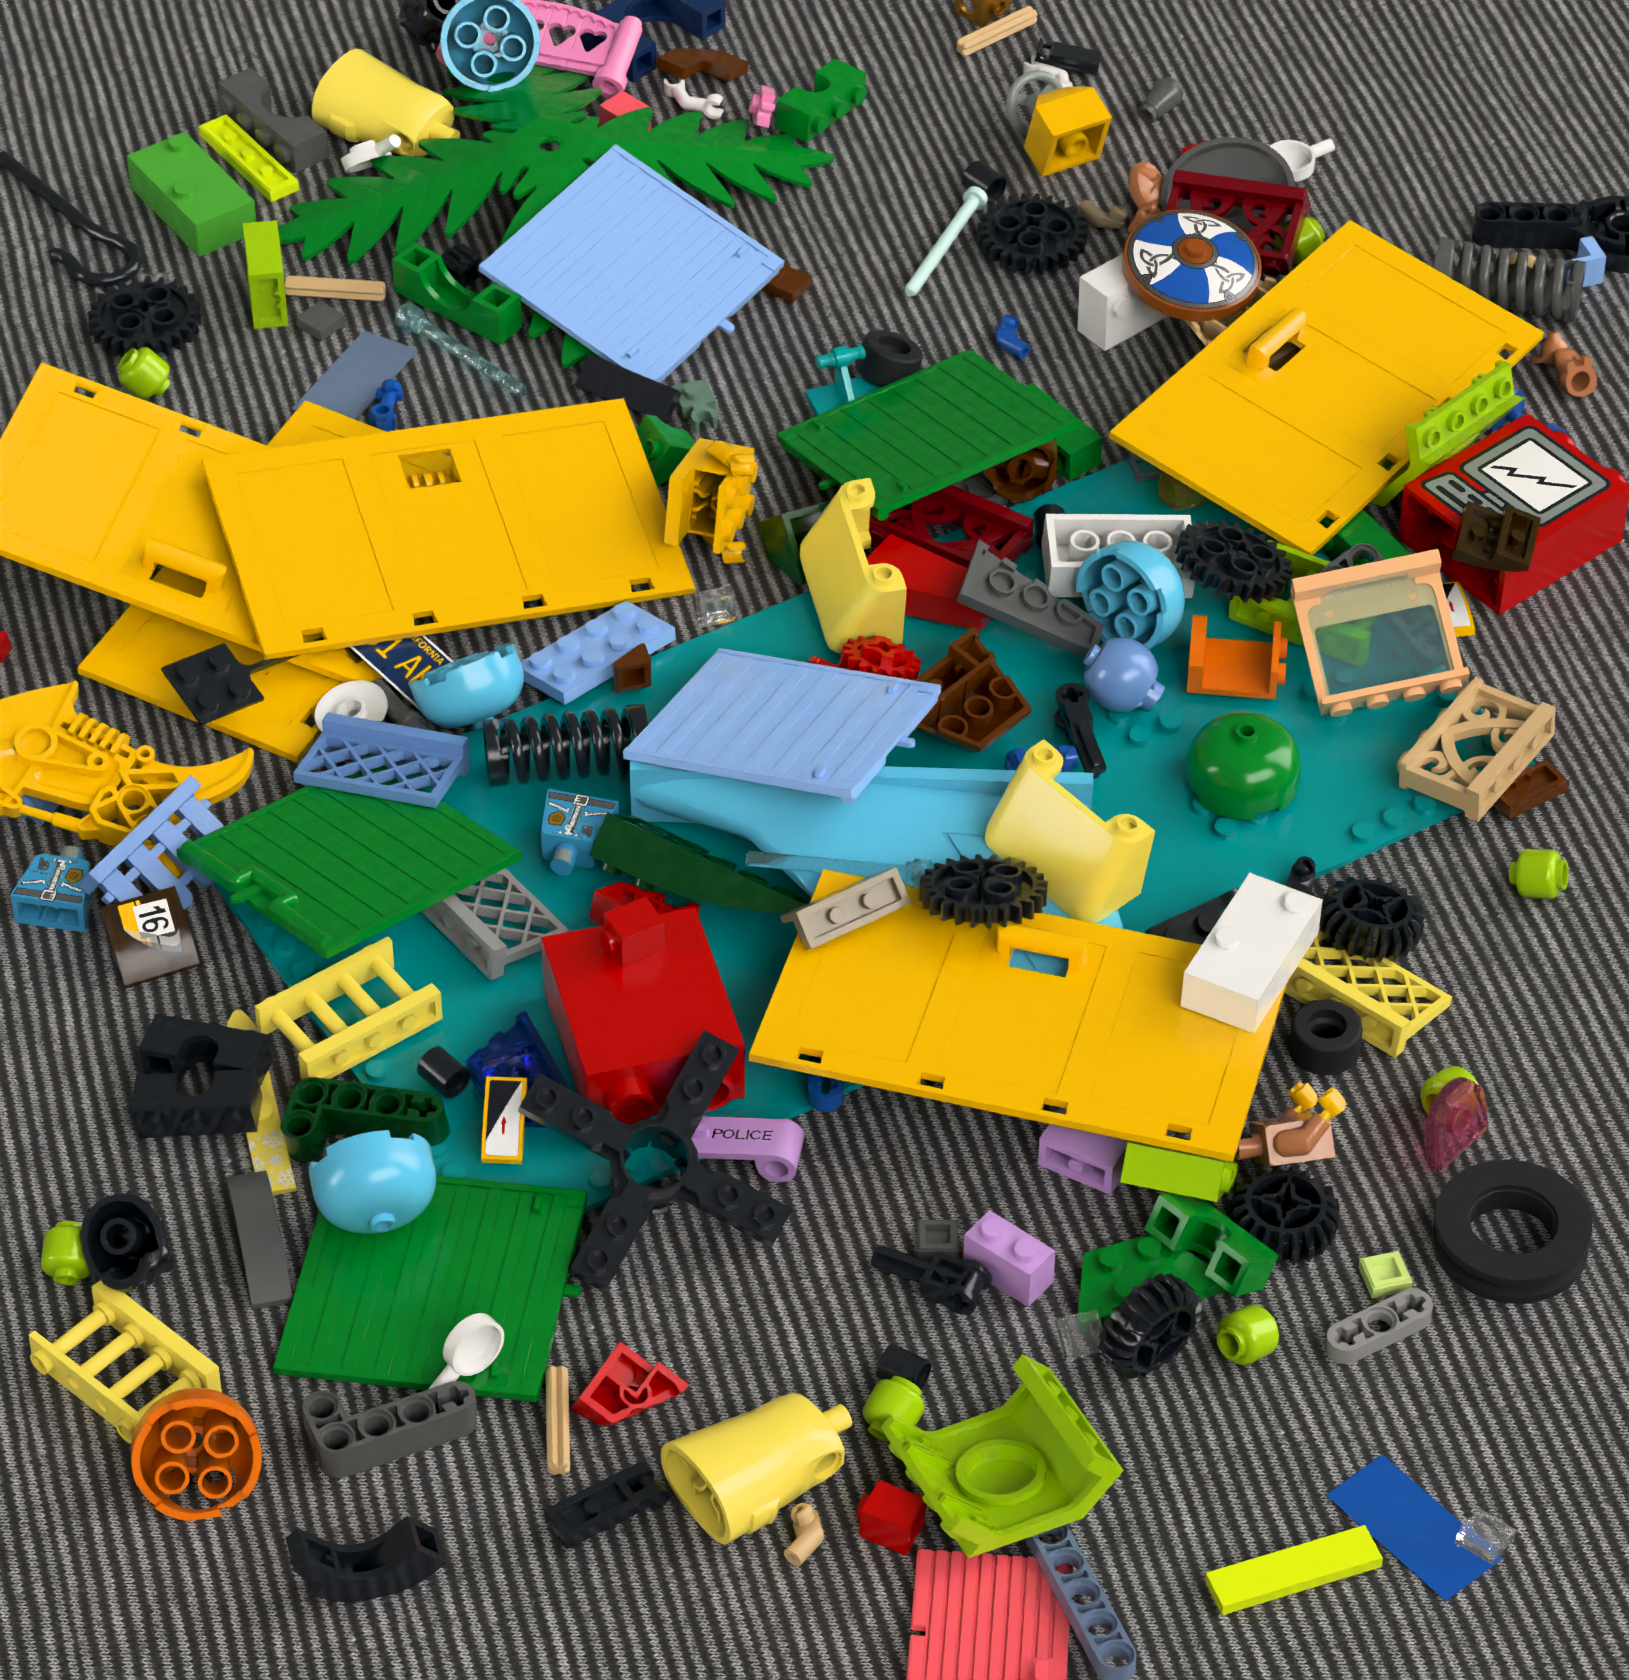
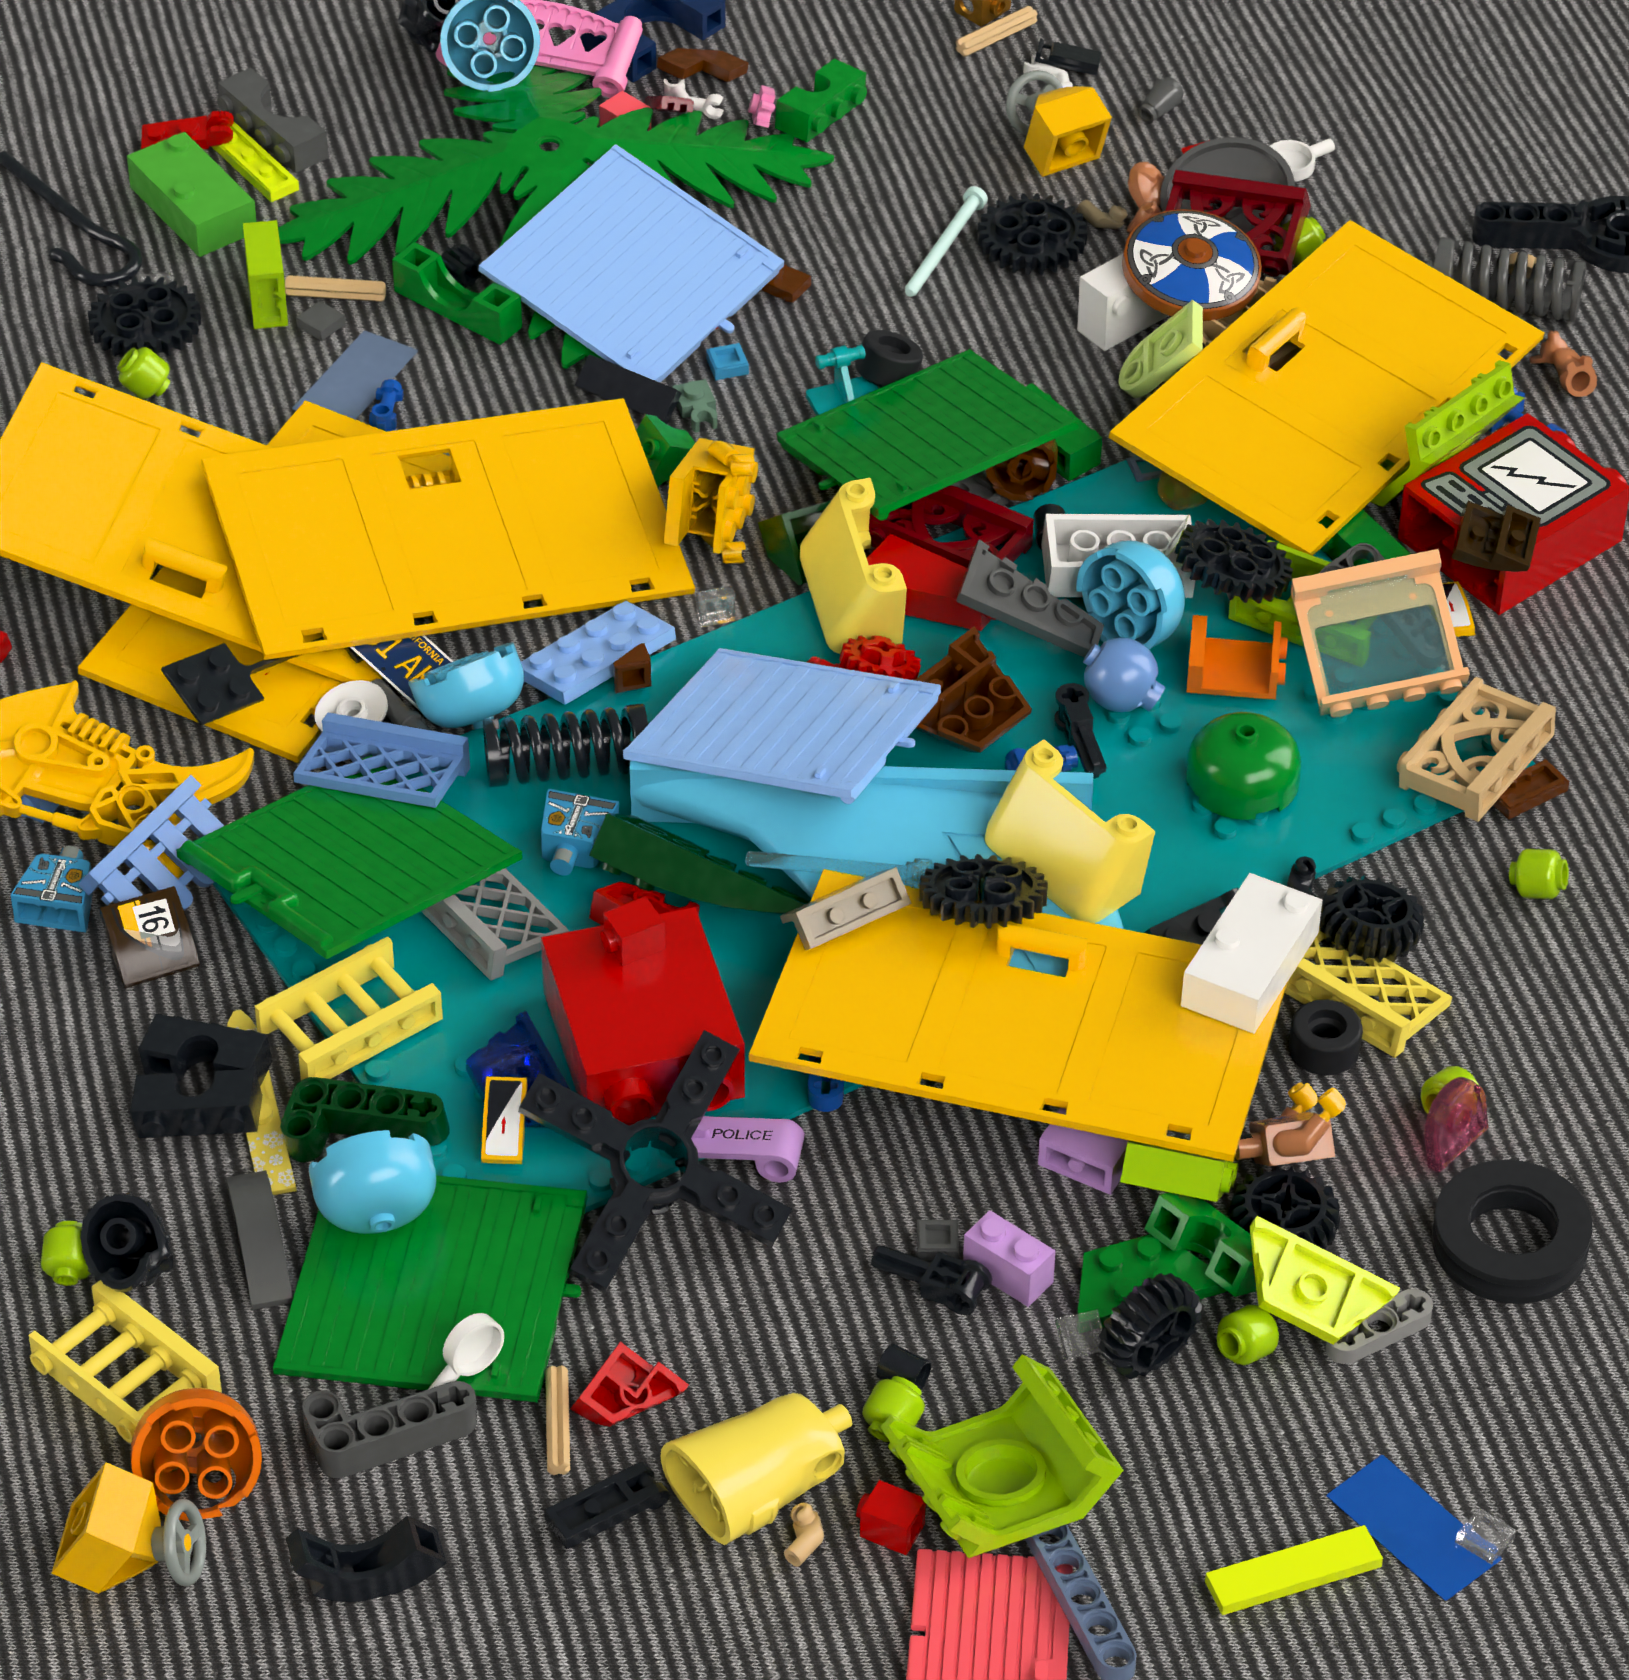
light yellow torso [312,49,460,157] -> none
white piece [341,134,401,173] -> none
clear light blue piece [395,302,527,398] -> none
black beam [417,1046,470,1099] -> none
black beam [962,161,1007,203] -> none
blue arm [995,314,1031,359] -> none
yellowish green tile [1358,1251,1412,1299] -> none
light blue panel [1563,236,1606,290] -> none
none -> yellow piece [51,1462,206,1594]
none -> red hinge [141,110,234,149]
none -> dark red tile [644,96,694,113]
none -> dark azure tile [706,343,749,380]
none -> yellowish green plate [1118,300,1203,398]
none -> white sticker [1165,515,1189,557]
none -> neon yellow wing [1250,1216,1400,1345]

